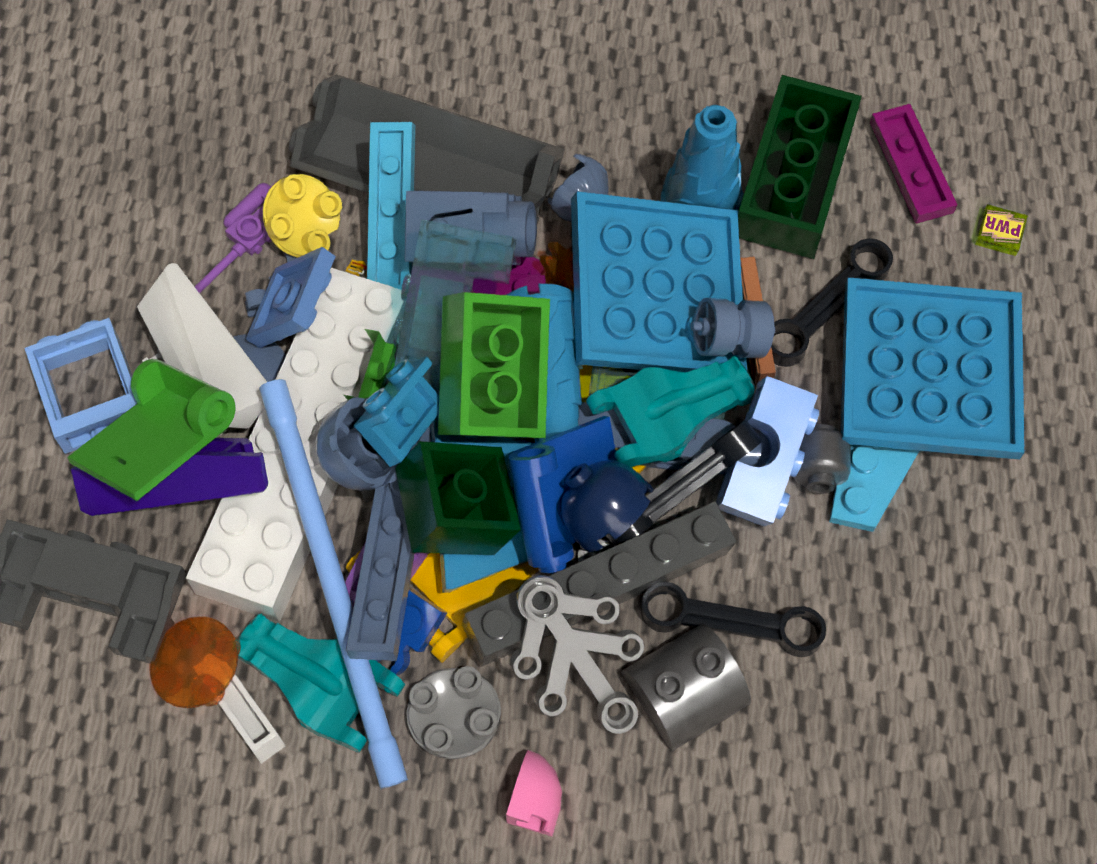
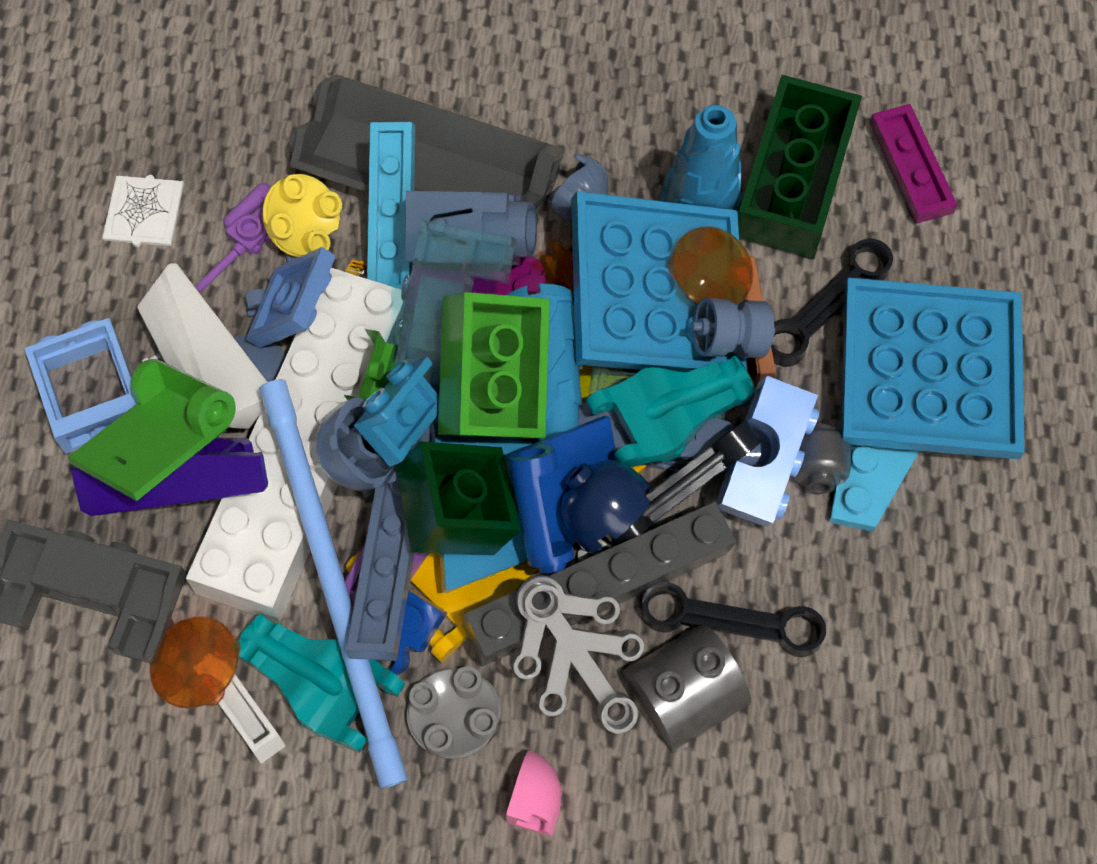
tile [975,204,1028,256] -> none
none -> white piece [102,175,184,247]
none -> clear orange dish [668,226,753,305]

